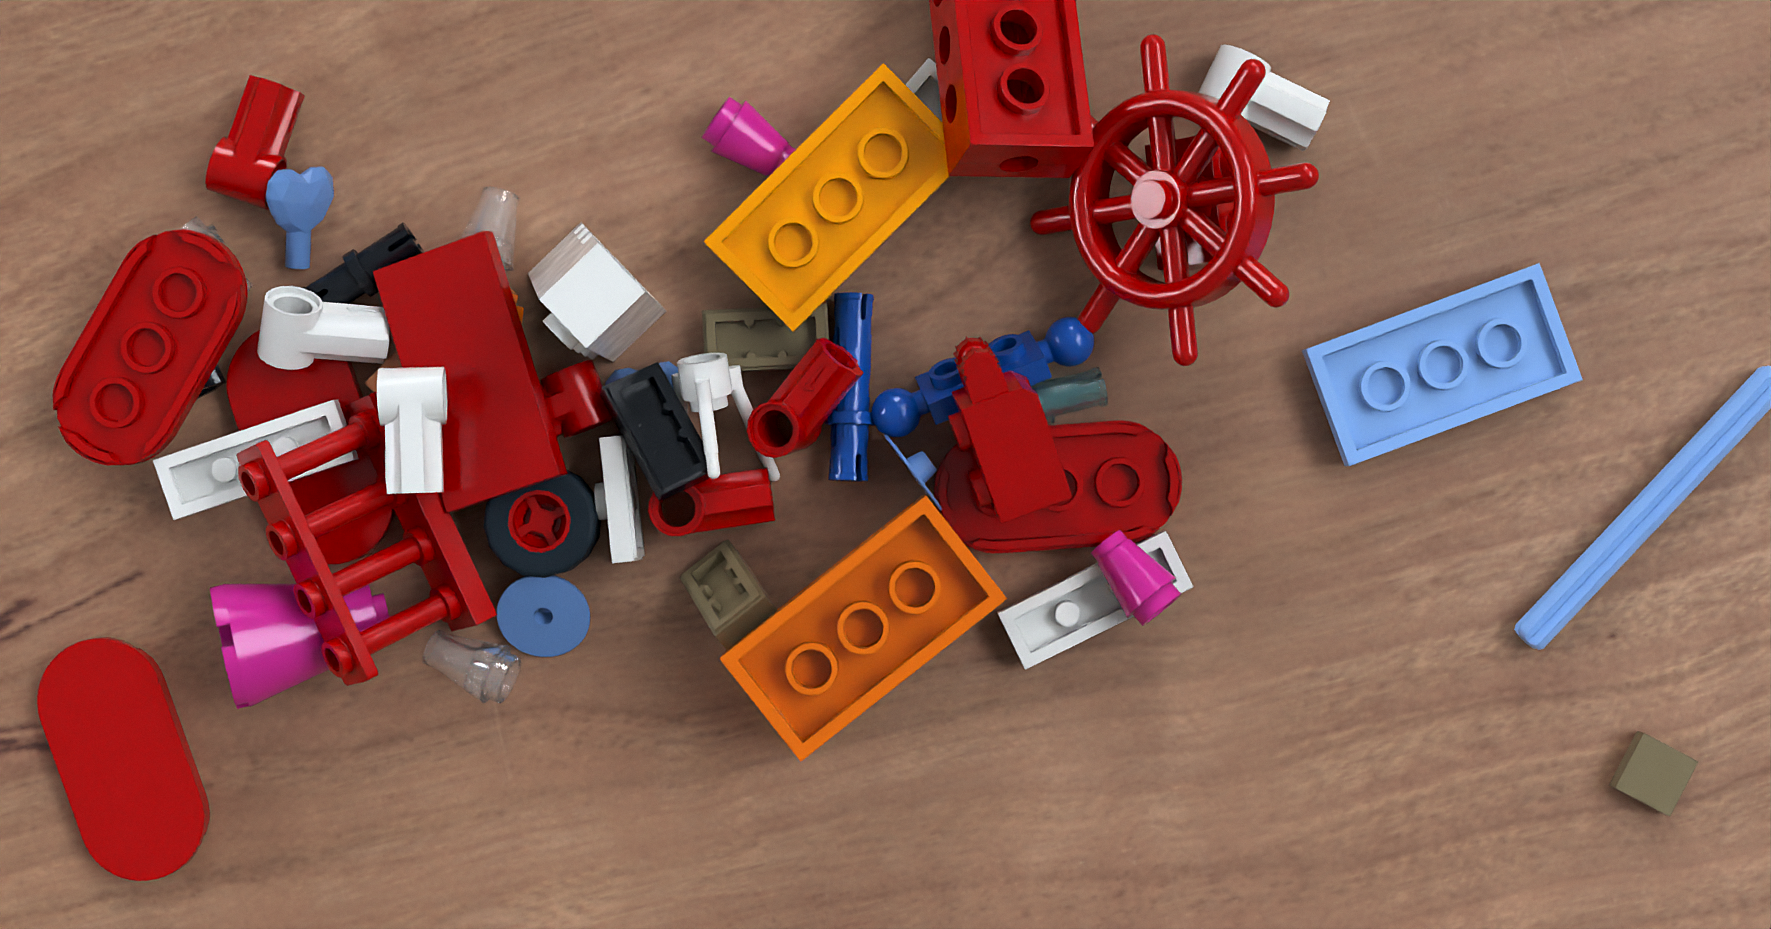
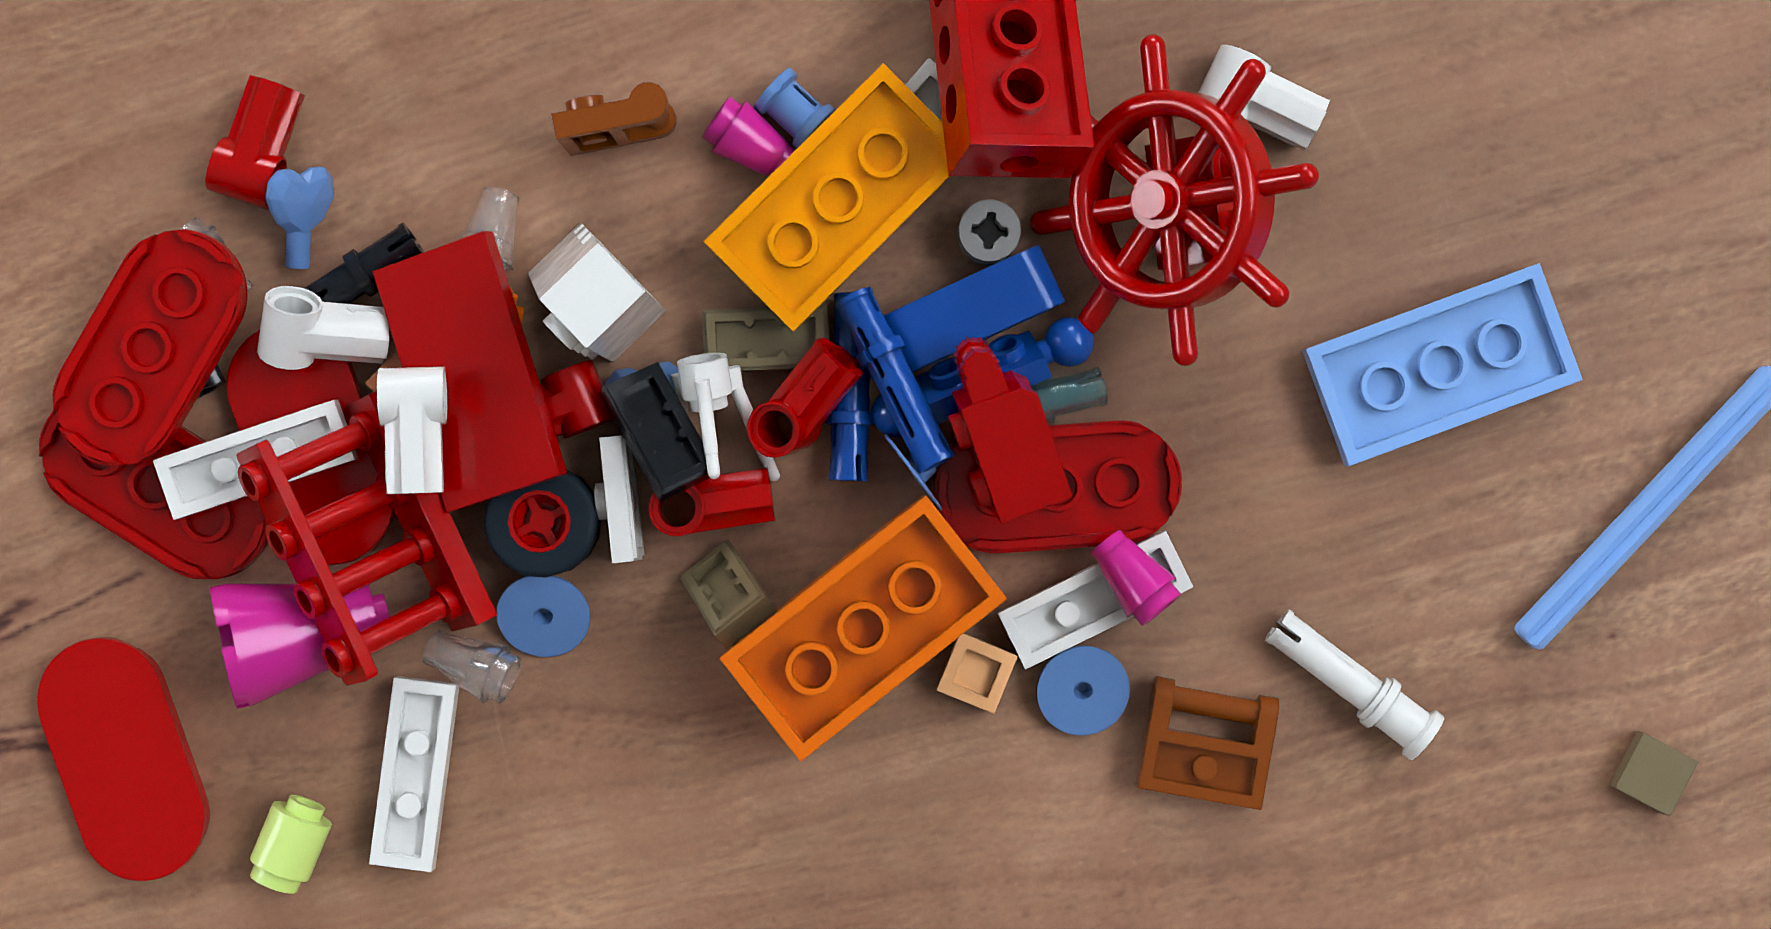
none -> red tile [39,410,268,579]
none -> yellowish green brick [250,795,332,894]
none -> white plate [369,676,460,872]
none -> dark orange plate [551,82,677,156]
none -> medium blue bush [754,68,836,149]
none -> blue pin [835,286,955,474]
none -> blue beam [884,245,1066,373]
none -> light nougat plate [936,633,1018,714]
none -> light grey wheel [957,199,1021,266]
none -> medium blue piece [1037,646,1130,735]
none -> dark orange plate [1136,676,1279,810]
none -> white pin [1265,609,1444,760]

